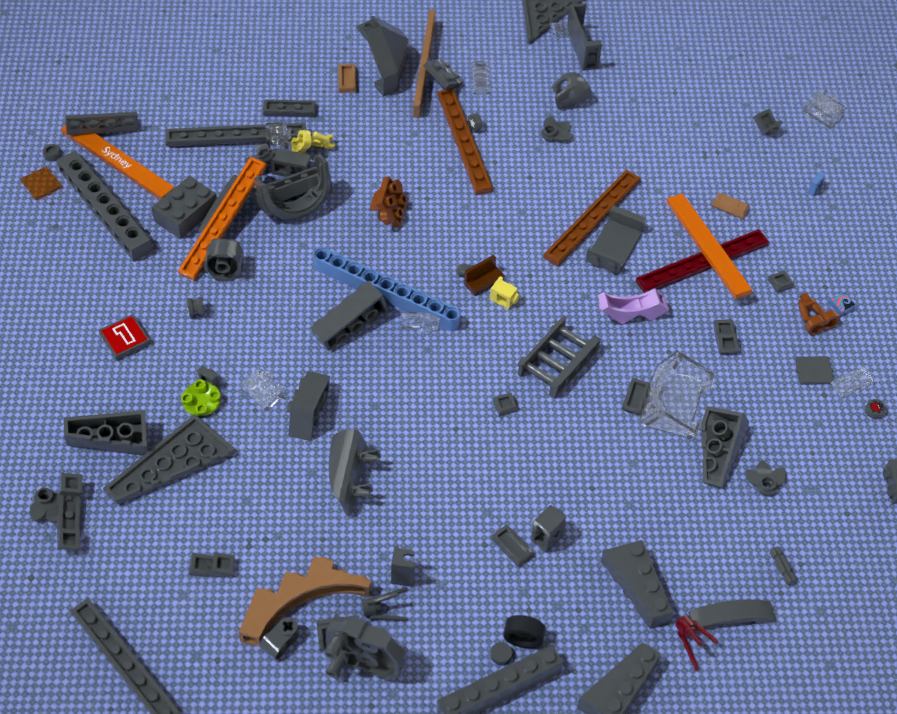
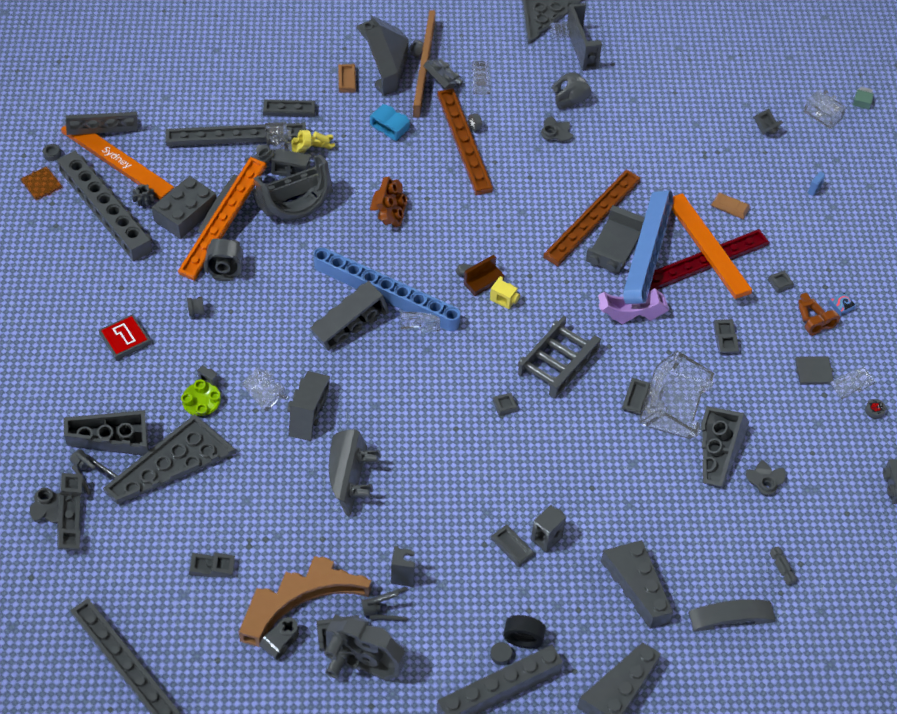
dark red plant [675,615,719,671] -> none
none -> dark grey plant [70,450,118,495]
none -> dark grey gear [132,184,155,206]
none -> dark azure brick [370,104,410,141]
none -> dark grey tile [410,39,424,57]
none -> medium blue beam [623,190,673,305]
none -> sand green piece [853,87,874,110]

